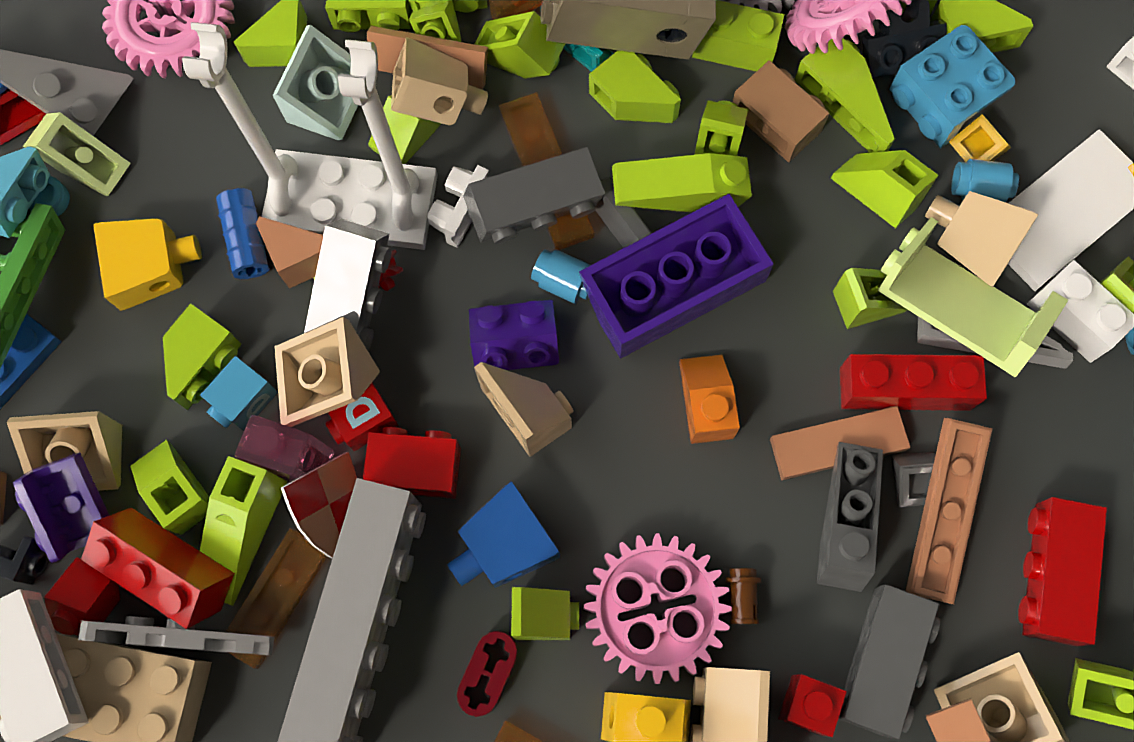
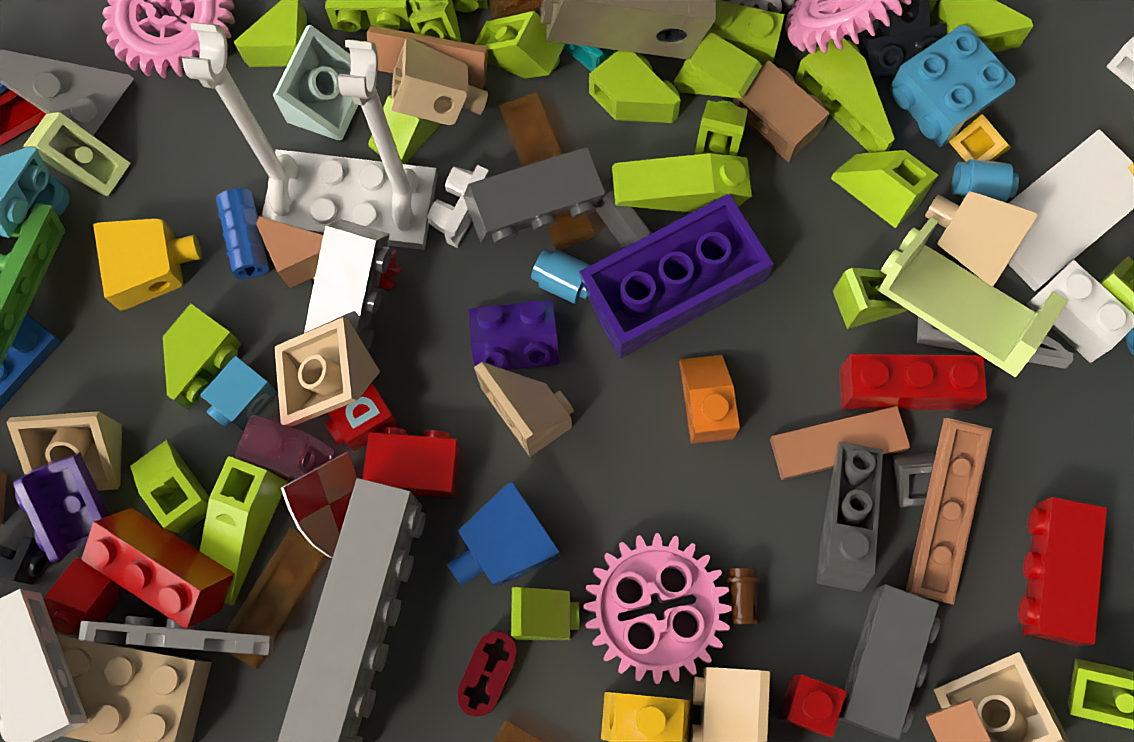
none -> lime slope [673,32,762,98]

